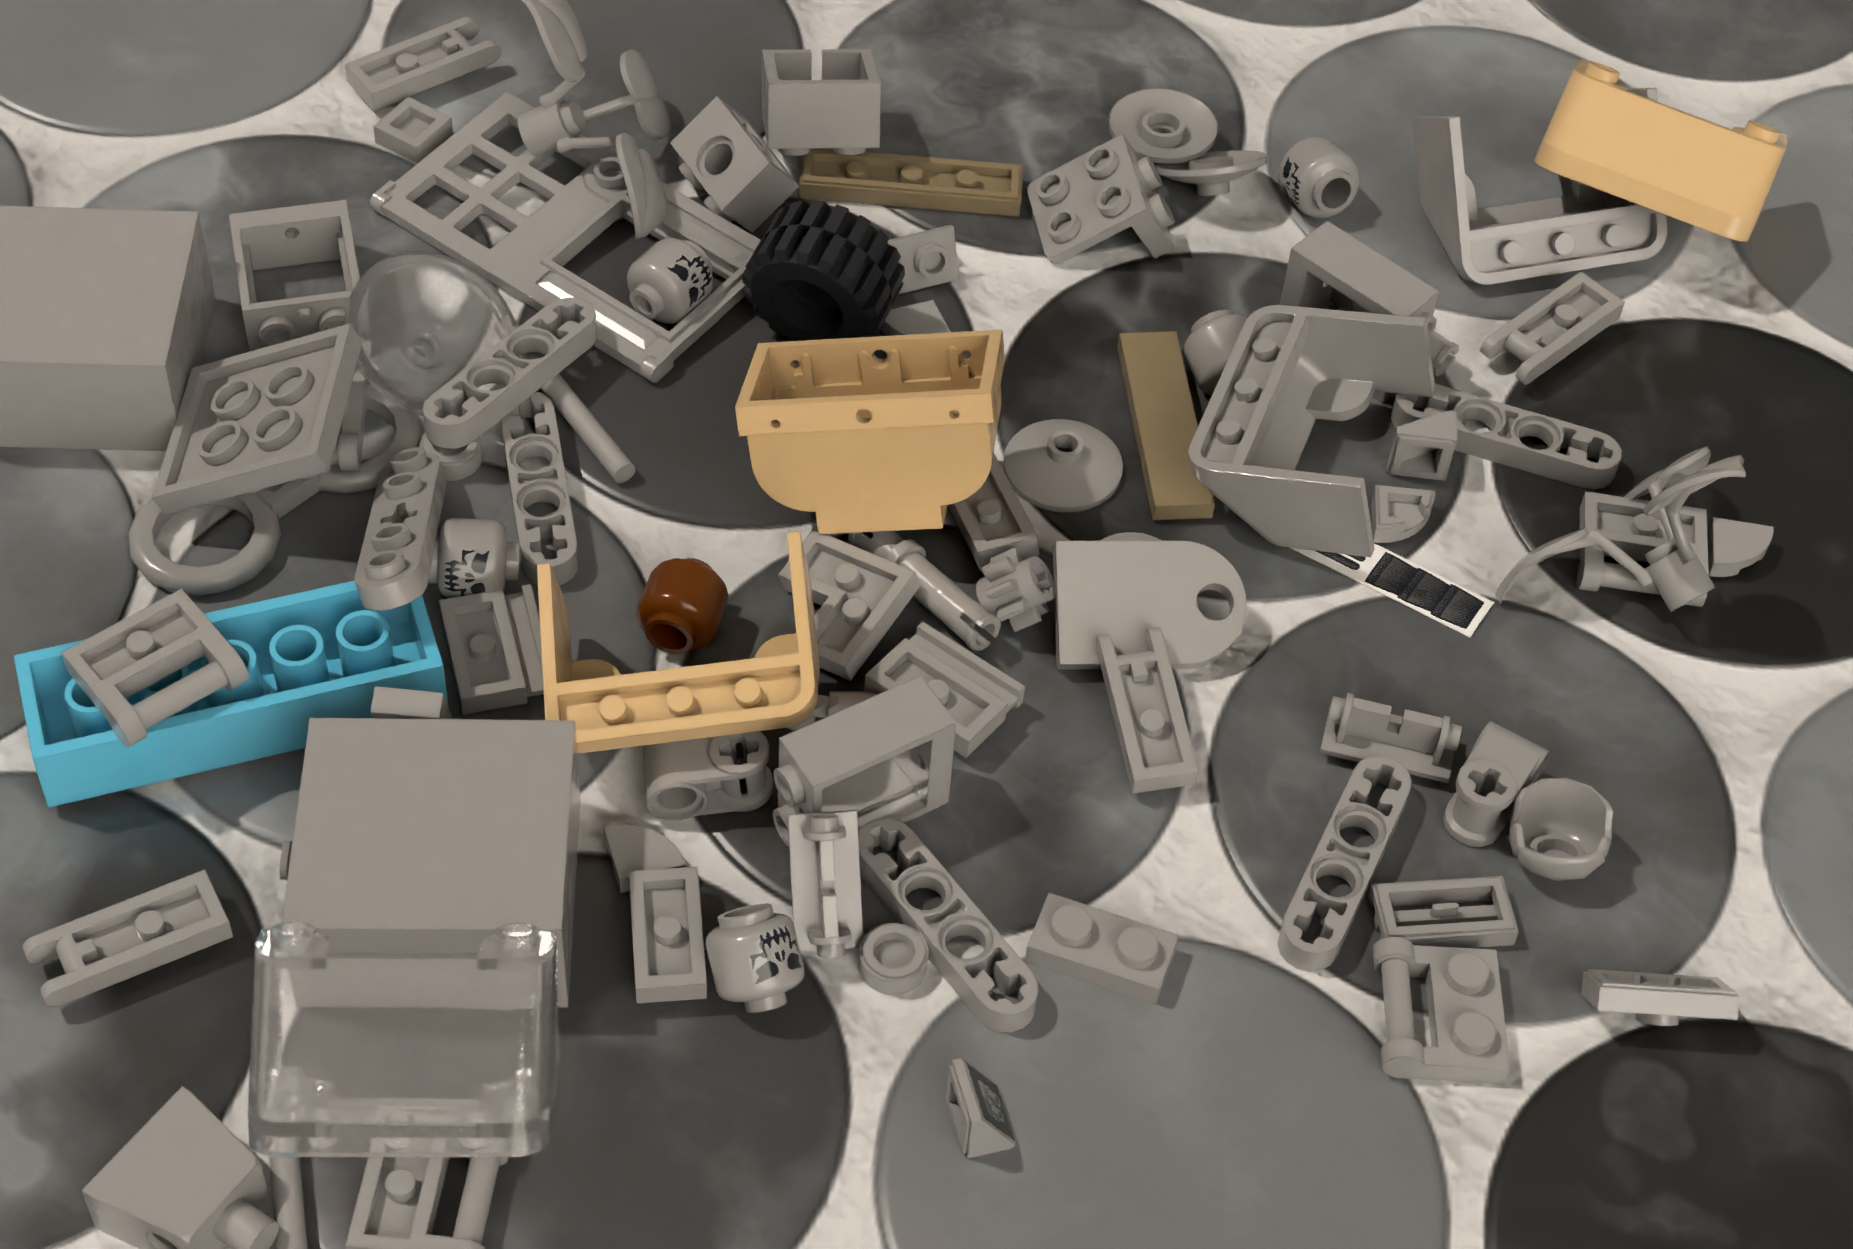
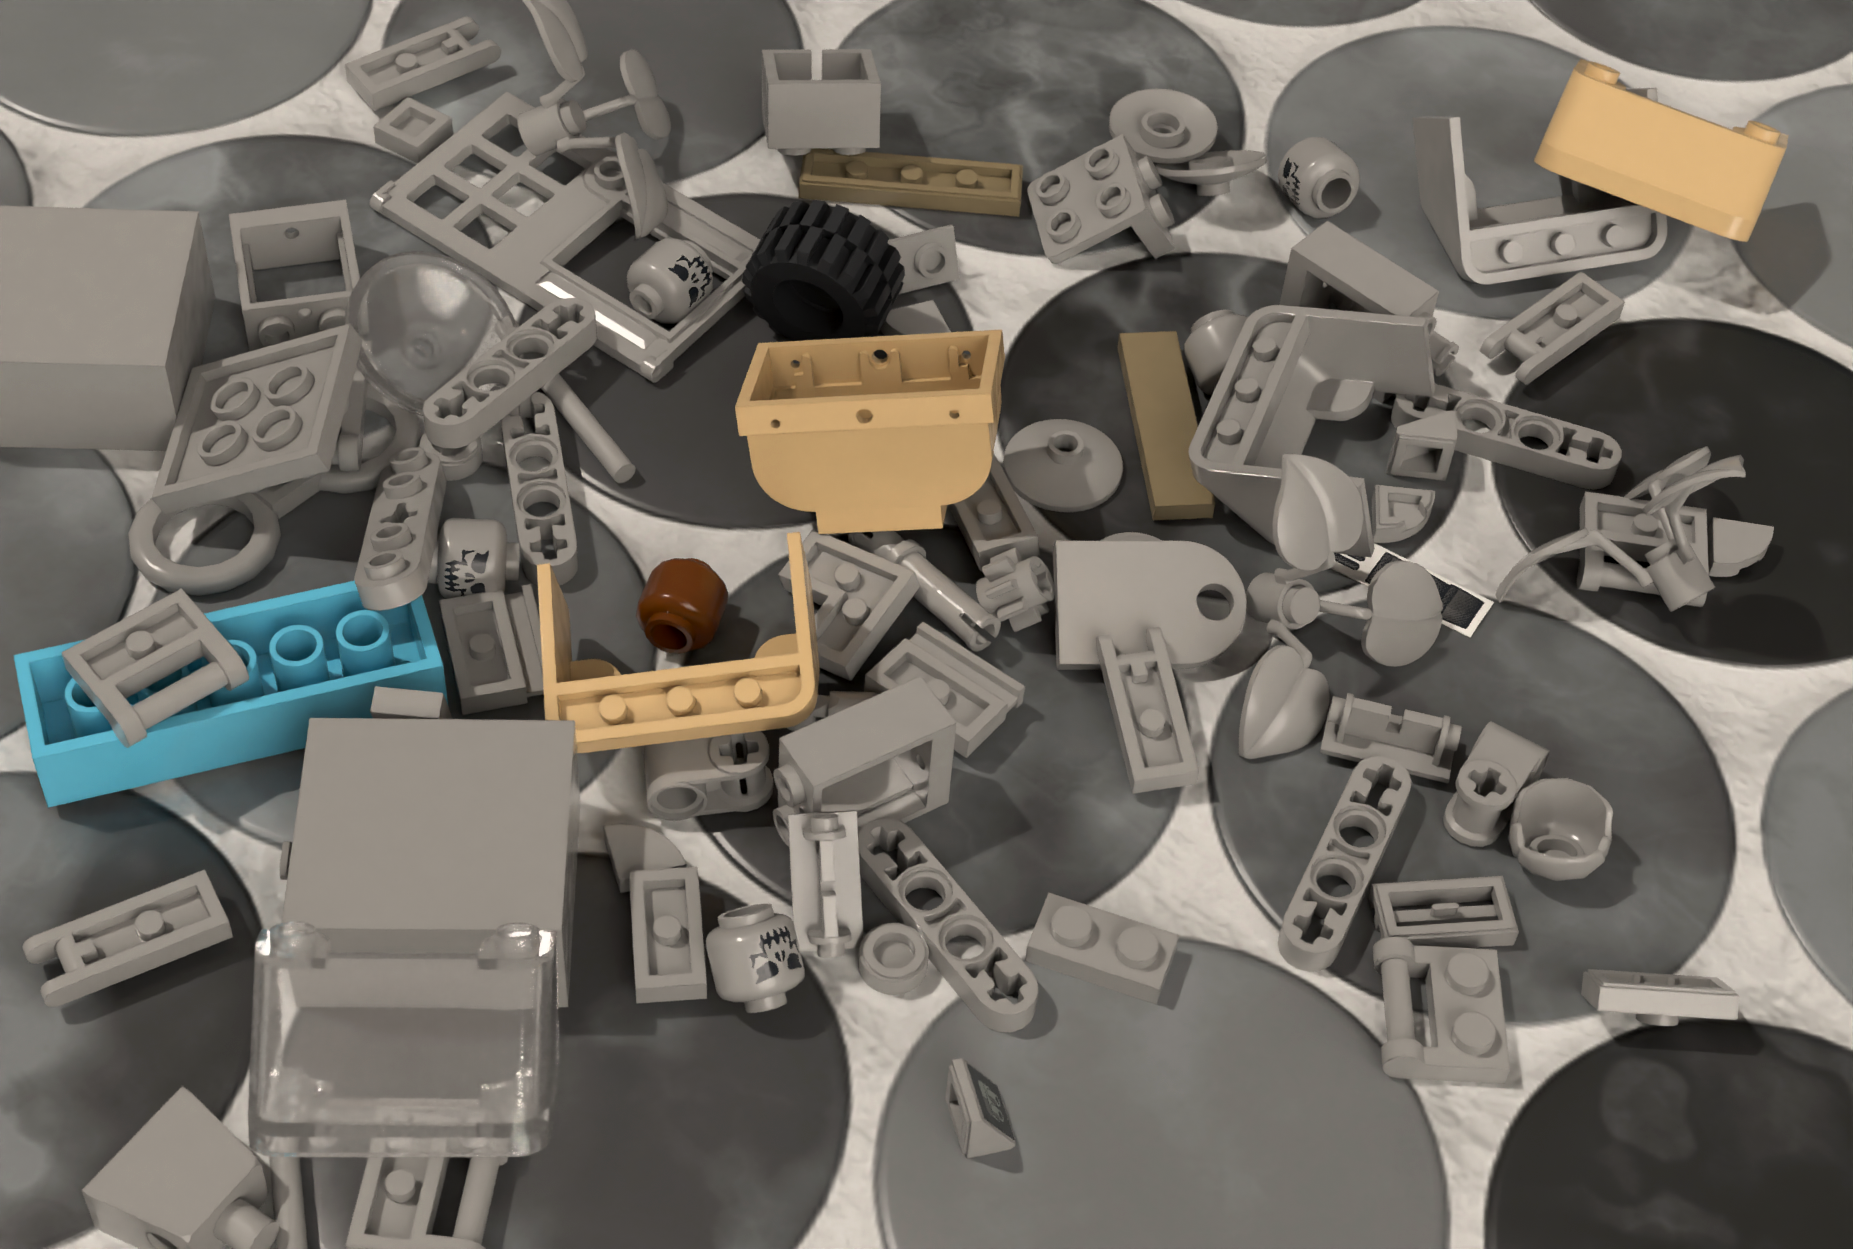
light grey brick [670,96,799,233] -> none
none -> light grey plant [1239,453,1443,759]

